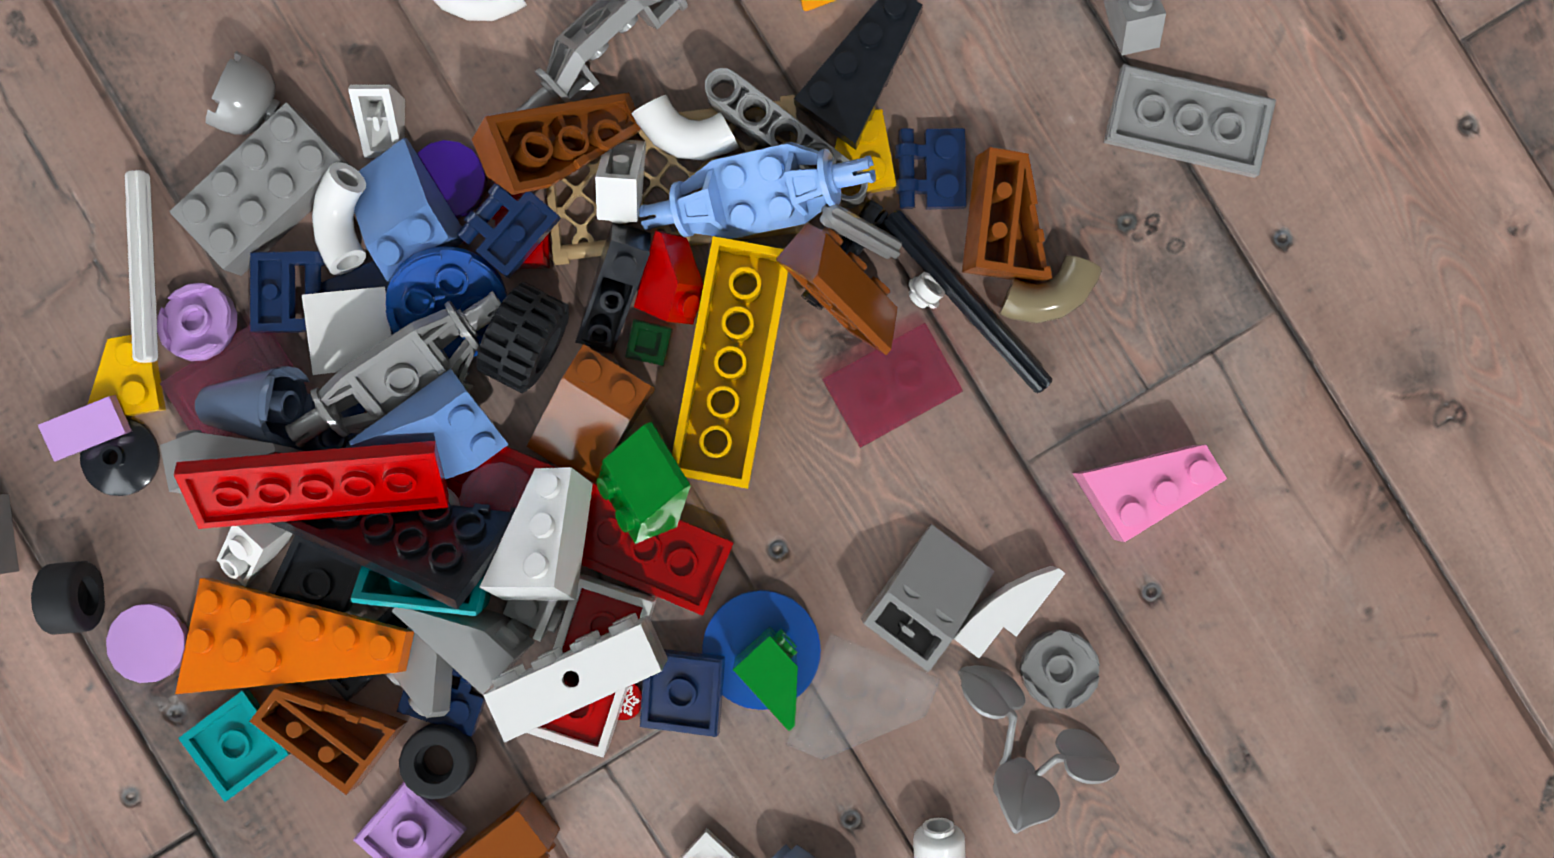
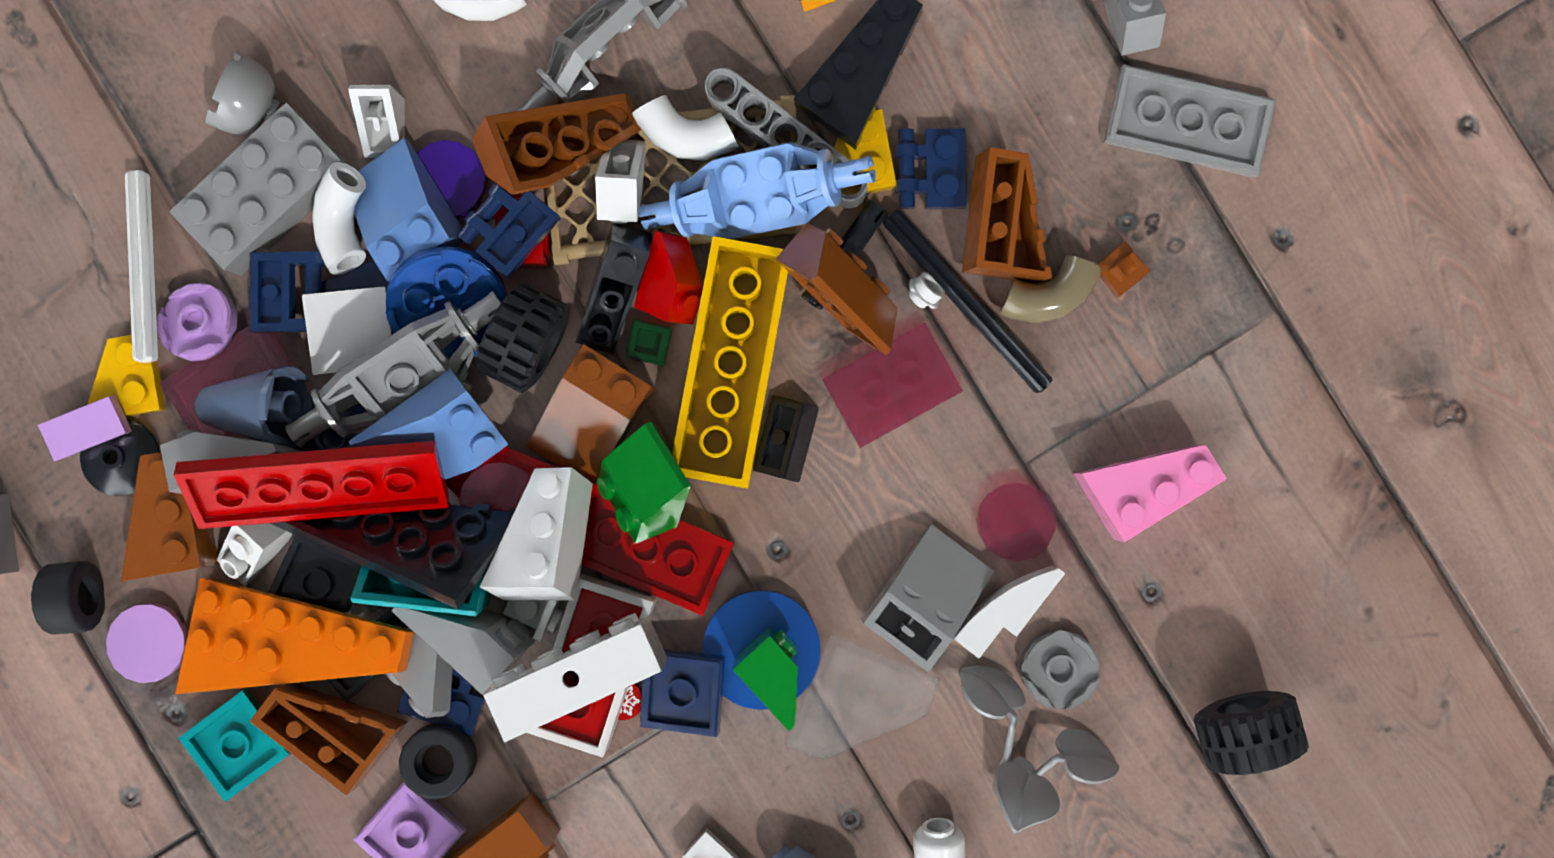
light grey axle [820,204,902,259] -> none
none -> dark orange wedge [121,452,219,582]
none -> black slope [753,395,818,483]
none -> clear pink tile [976,483,1057,561]
none -> dark orange tile [1097,241,1151,298]
none -> black tyre [1193,691,1309,775]

